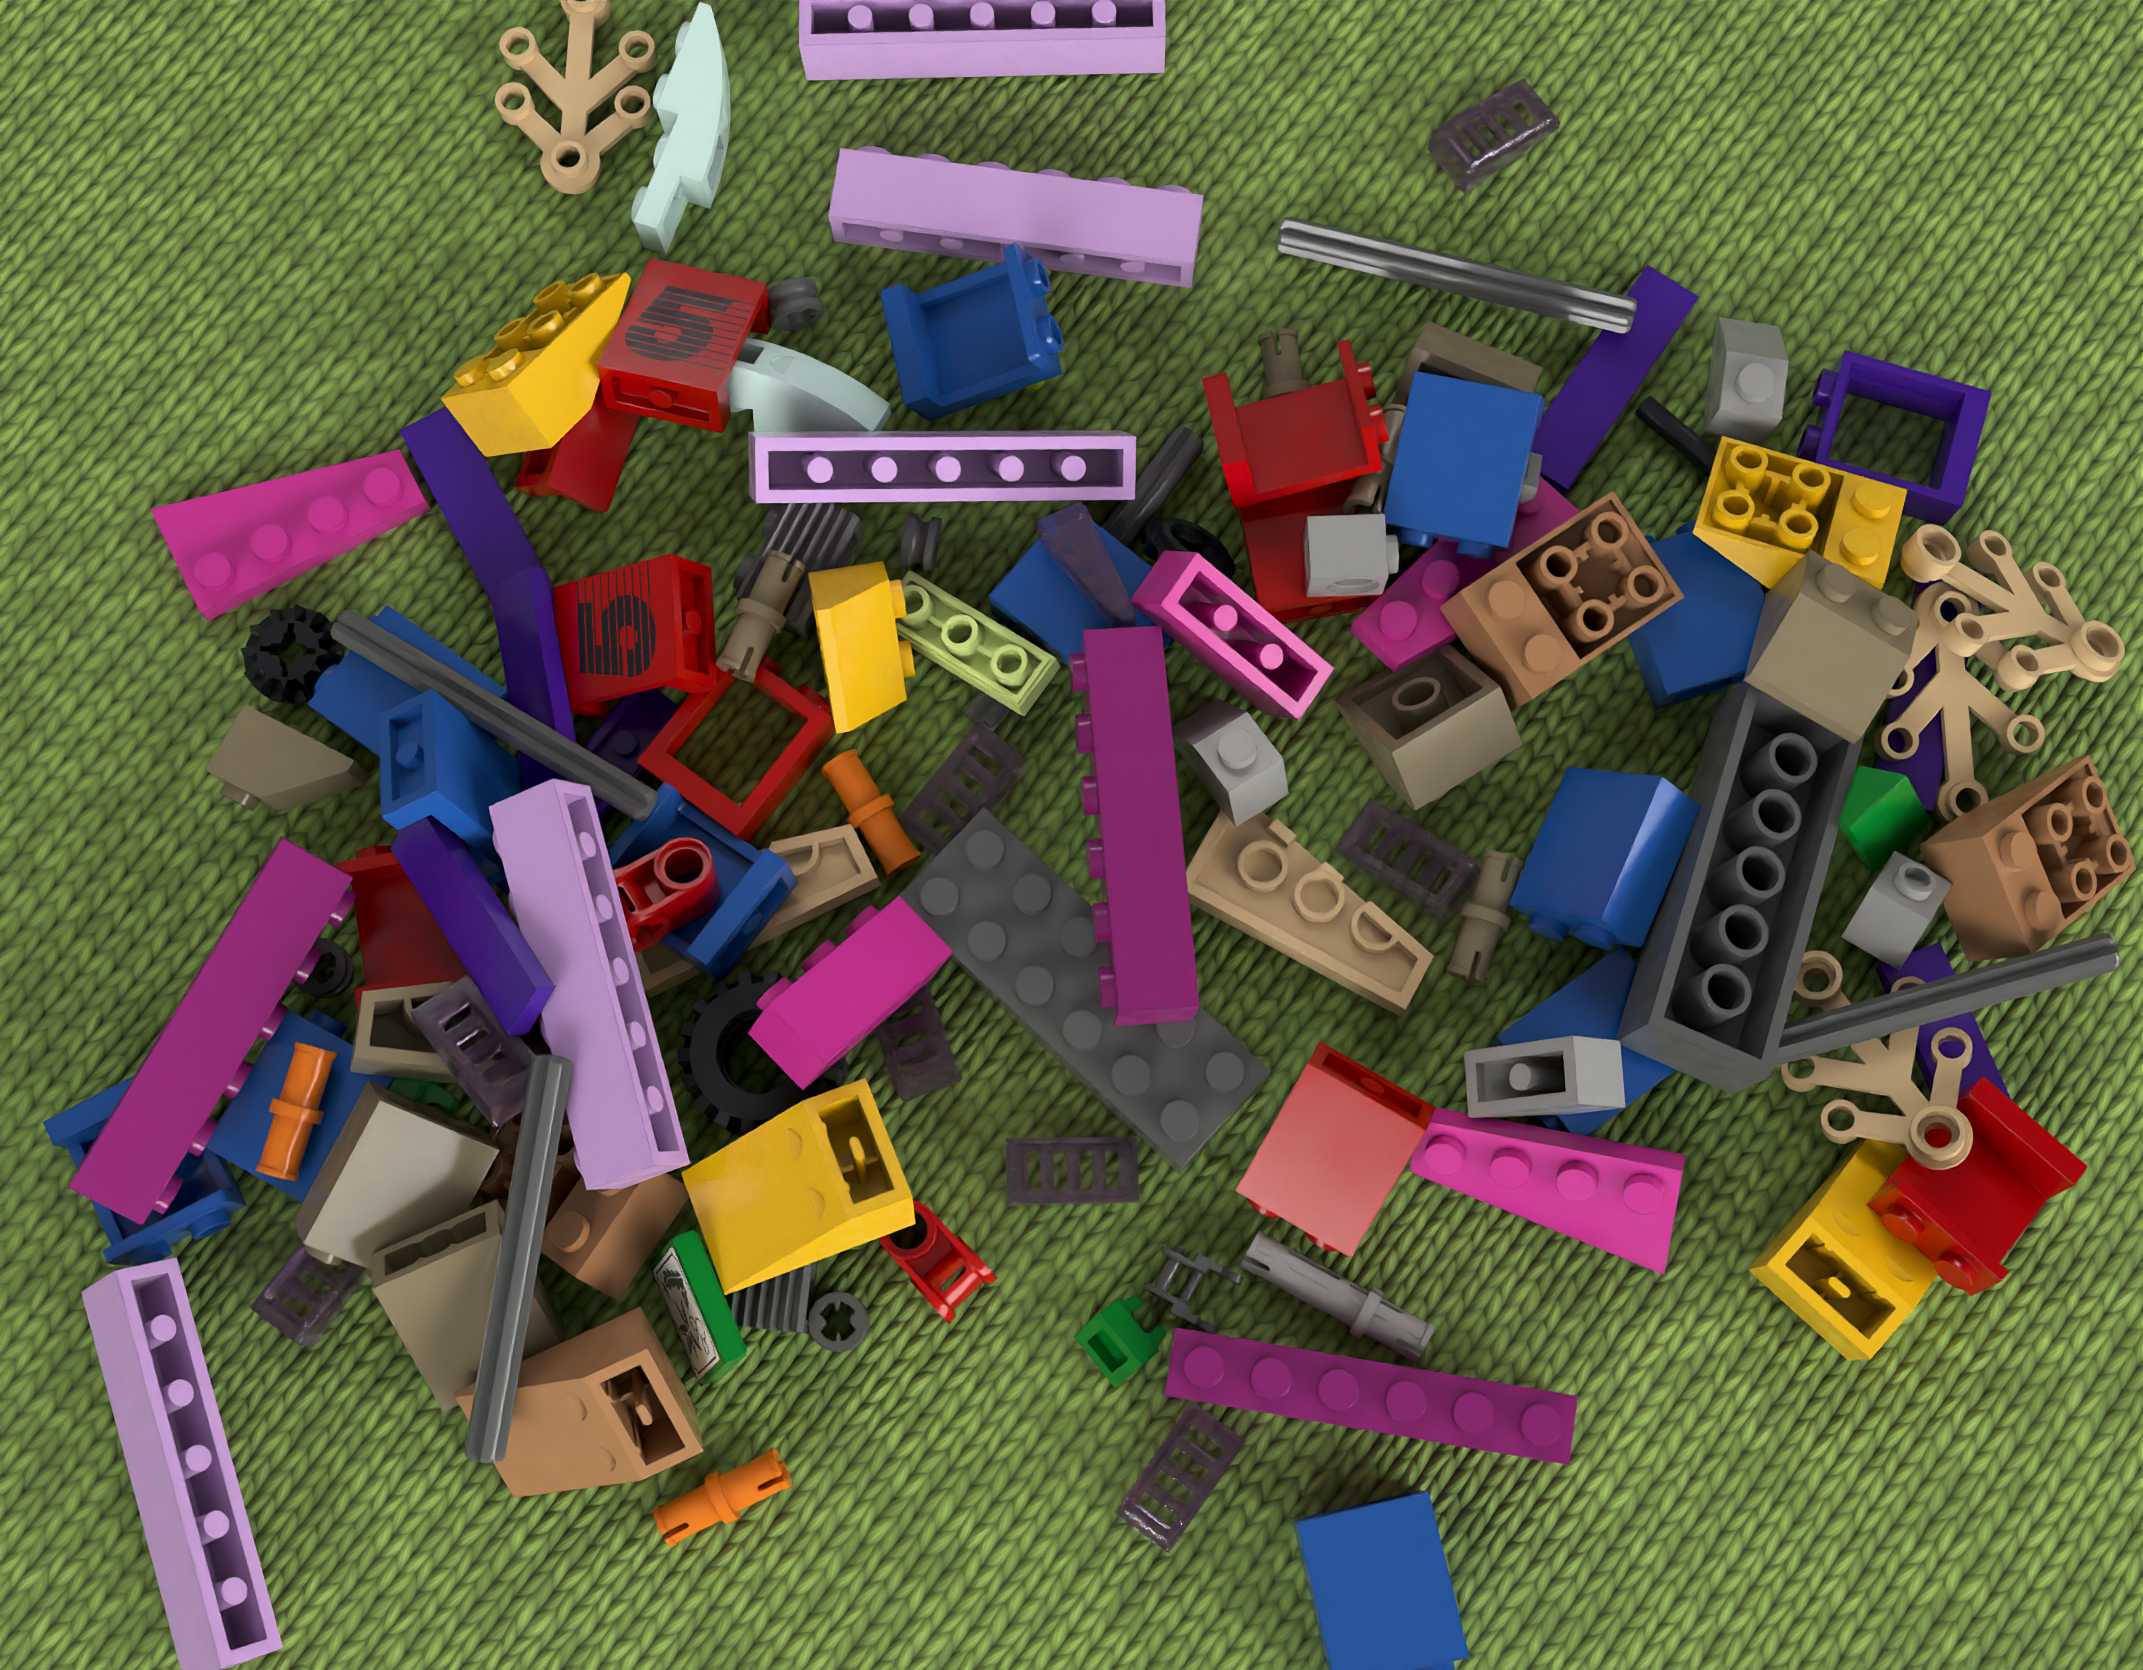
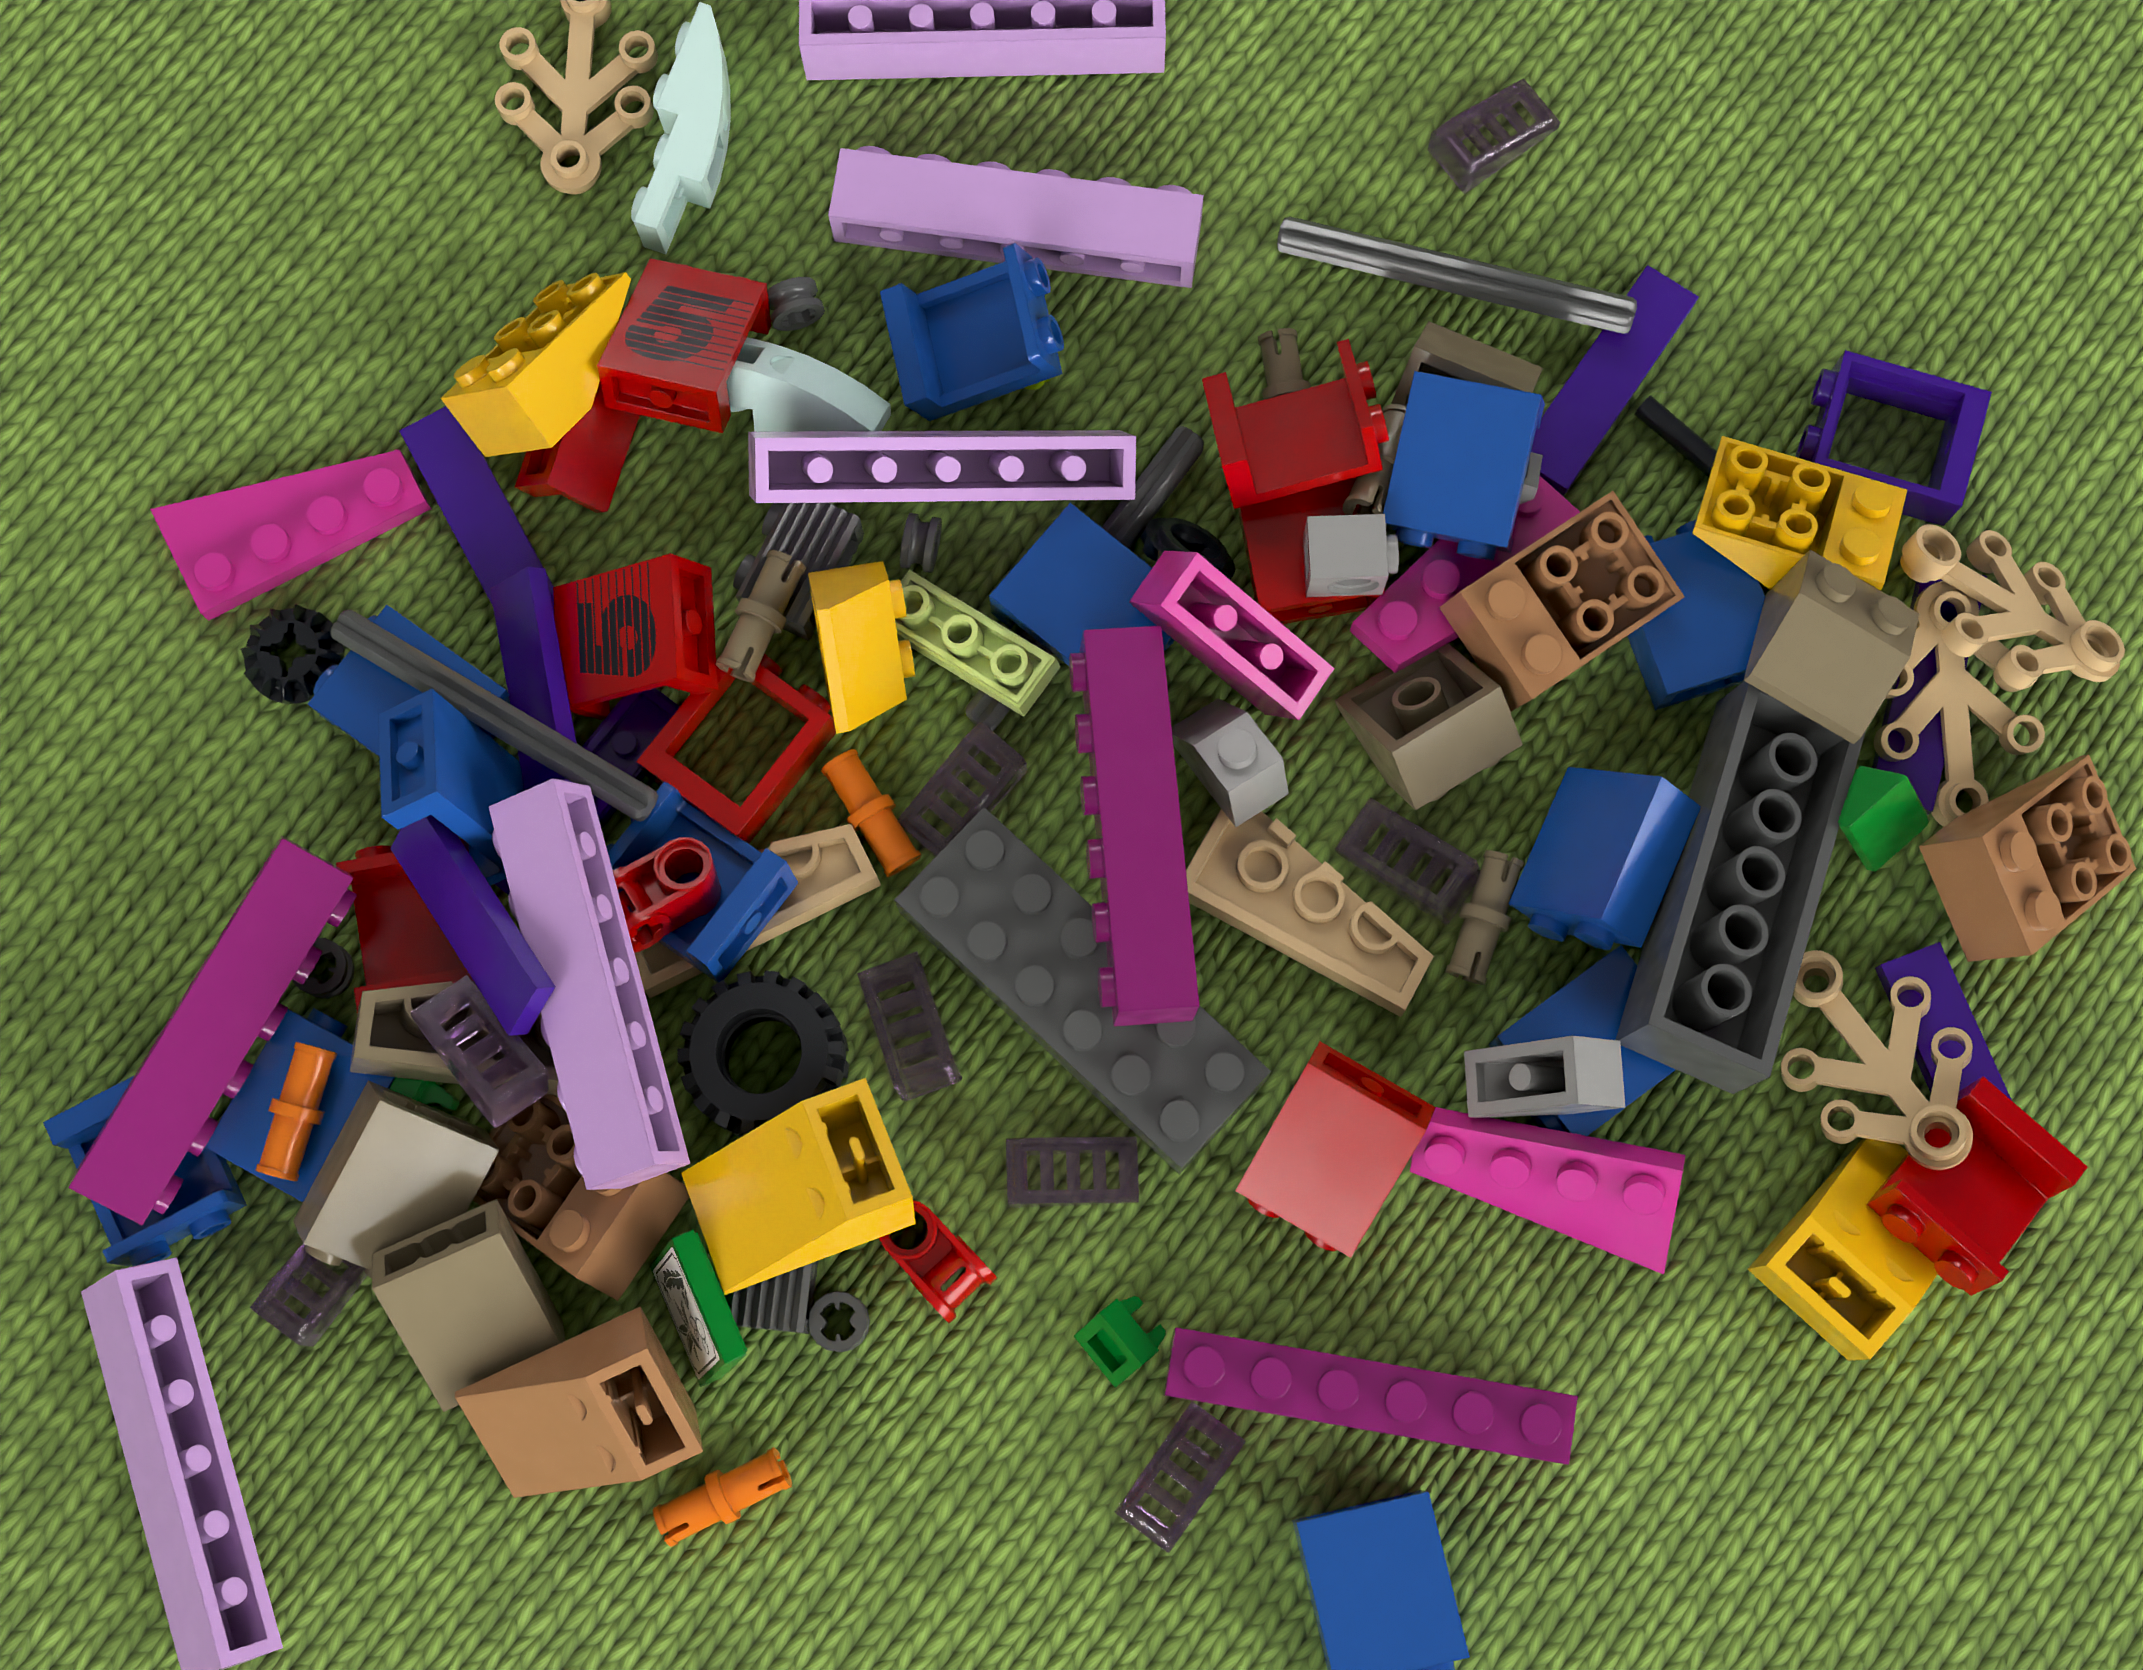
dark tan slope [205,704,371,812] -> none
dark grey axle [464,1054,572,1463] -> none
dark pink brick [748,896,953,1091] -> none
clear purple slope [1036,502,1136,628] -> none
dark grey piece [1143,1245,1243,1334] -> none
light grey pin [1240,1230,1435,1364] -> none
light grey slope [1701,317,1789,445] -> none
dark grey axle [1773,933,2120,1067] -> none
light grey brick [1841,850,1953,970] -> none

